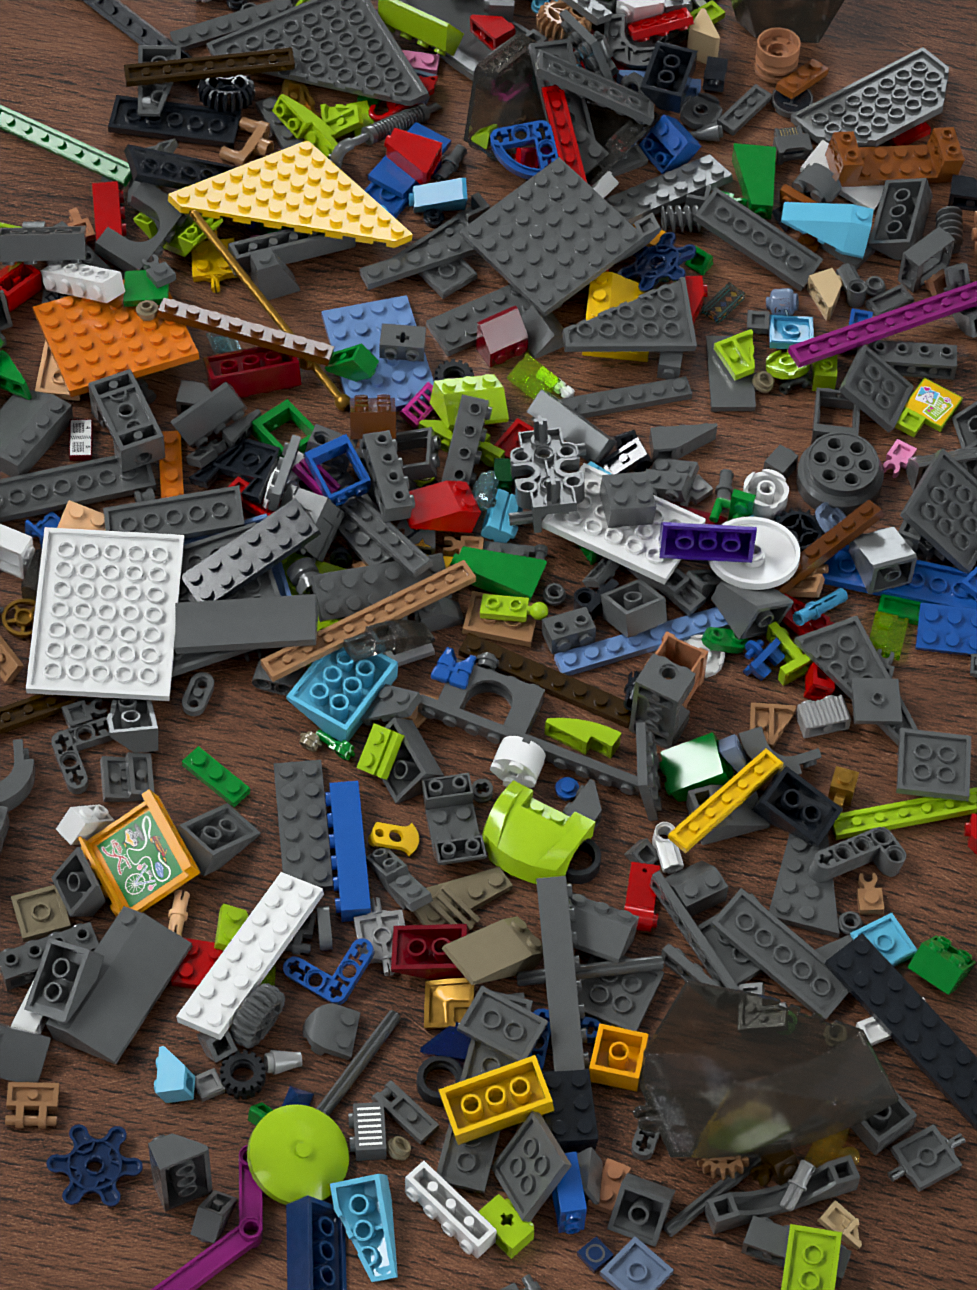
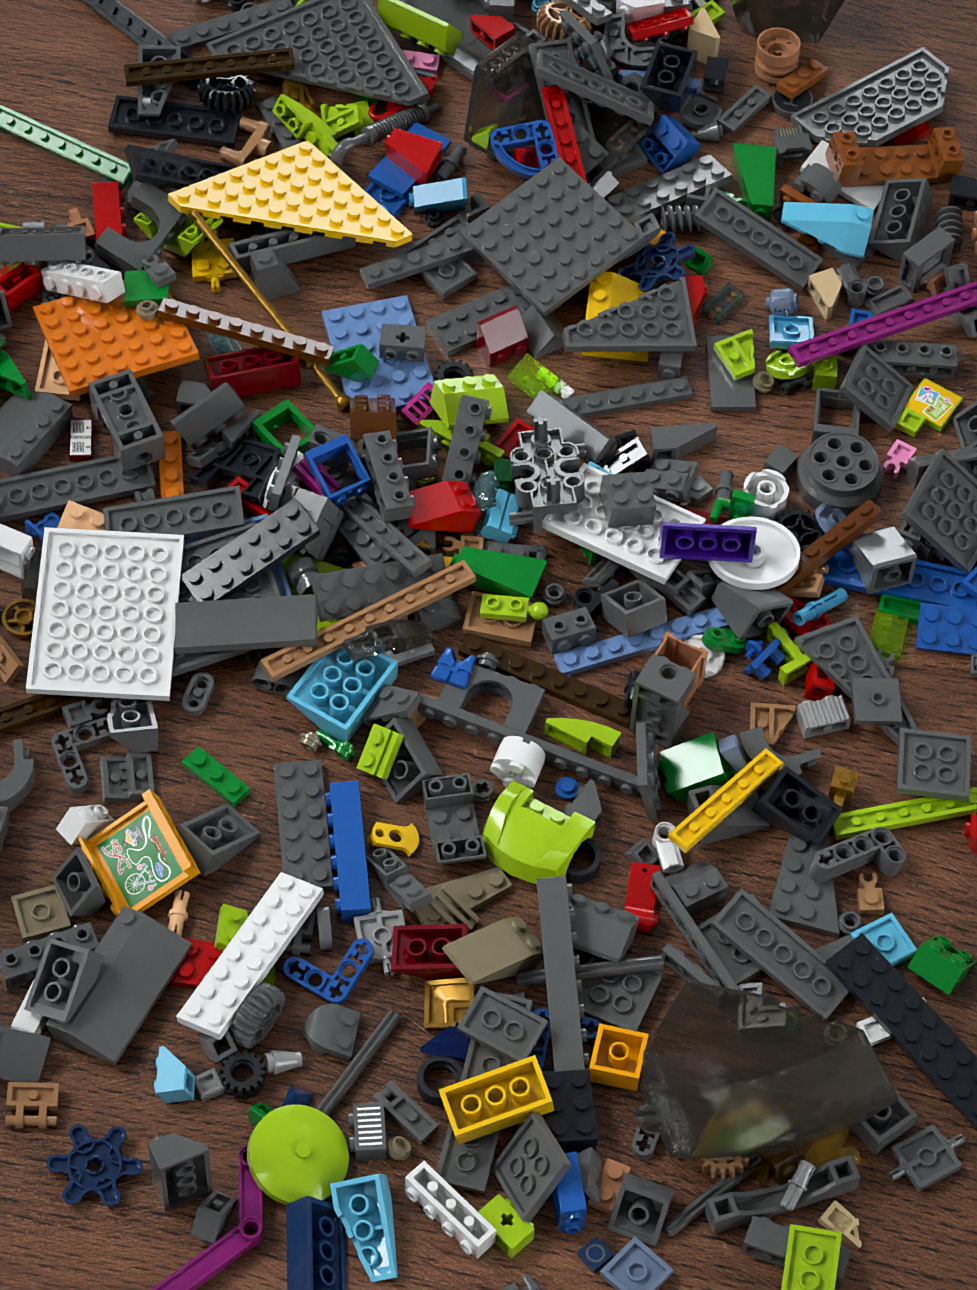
dark grey plate [746,310,770,334] -> none

